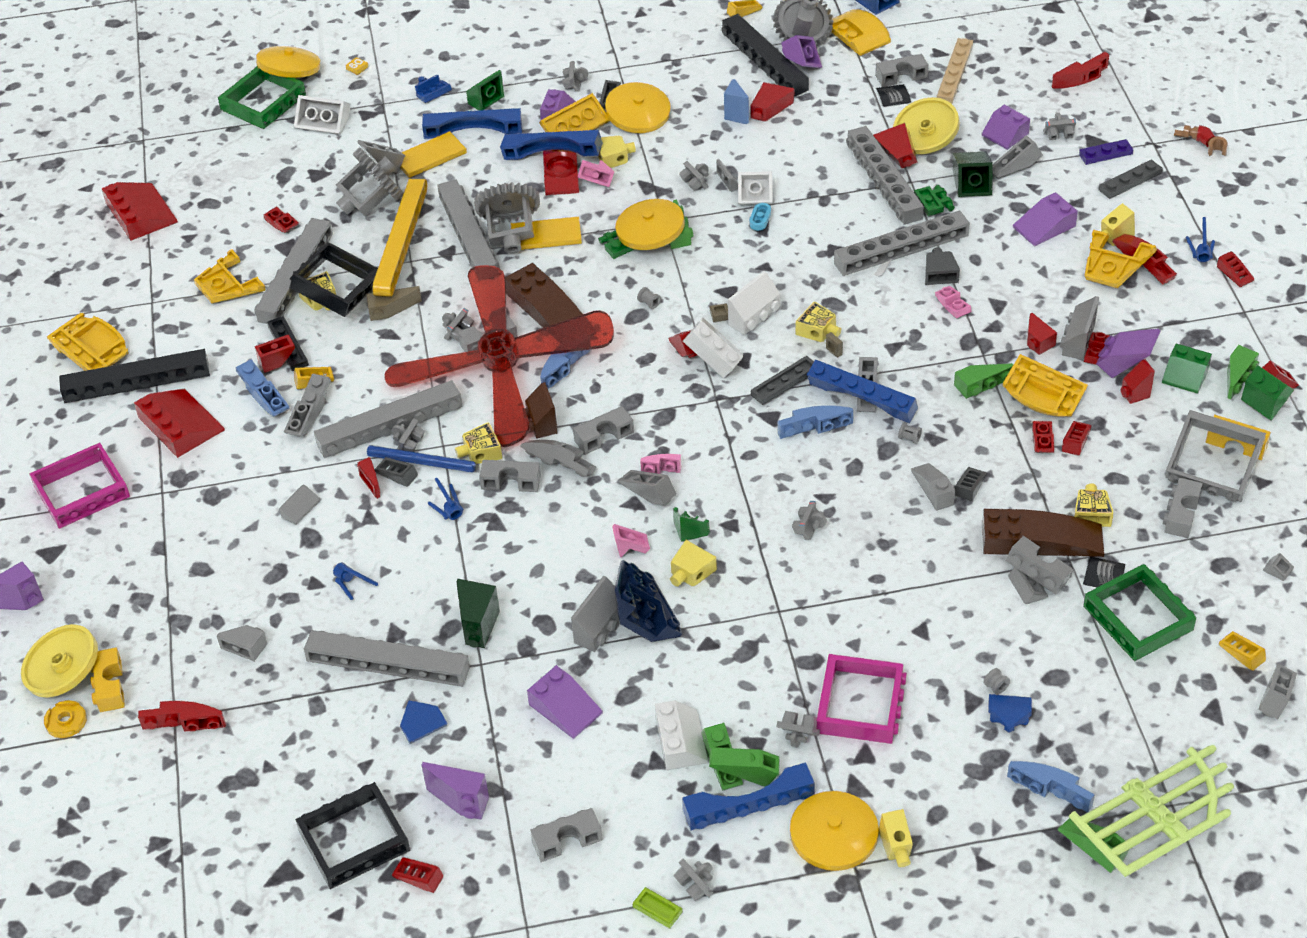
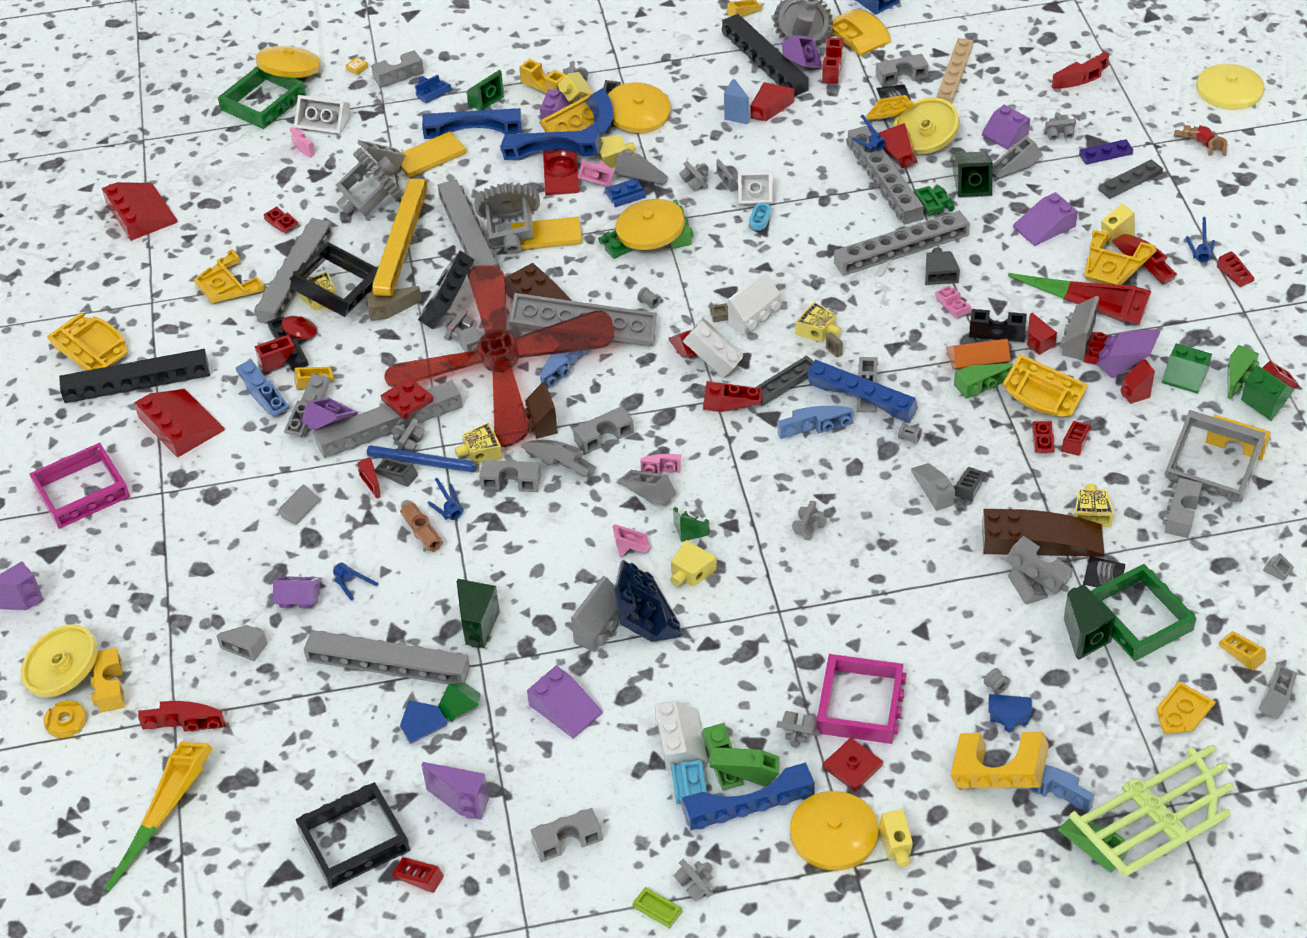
none -> yellow plate [105,742,213,891]
none -> medium lavender slope [273,576,322,608]
none -> red dish [281,316,317,339]
none -> bright pink slope [290,127,315,158]
none -> medium lavender slope [301,397,358,430]
none -> light grey arch [371,50,424,88]
none -> red plate [381,377,434,419]
none -> nougat piece [400,502,443,552]
none -> black arch [418,250,475,329]
none -> green slope [438,683,481,722]
none -> light grey plate [509,293,657,346]
none -> yellow arch [519,59,566,93]
none -> light yellow torso [558,72,594,103]
none -> blue arch [582,88,613,136]
none -> blue plate [605,178,646,207]
none -> light grey slope [615,149,668,184]
none -> medium azure plate [671,760,707,804]
none -> red slope [703,381,762,412]
none -> red arch [822,37,843,84]
none -> red plate [822,737,883,792]
none -> blue plant [852,114,886,151]
none -> yellow tile [866,95,914,121]
none -> orange slope [946,339,1011,370]
none -> yellow arch [950,732,1049,789]
none -> black arch [969,309,1027,342]
none -> red plate [1008,273,1151,326]
none -> dark green slope [1064,584,1116,660]
none -> yellow tile [1156,681,1216,734]
none -> light yellow dish [1197,64,1264,110]

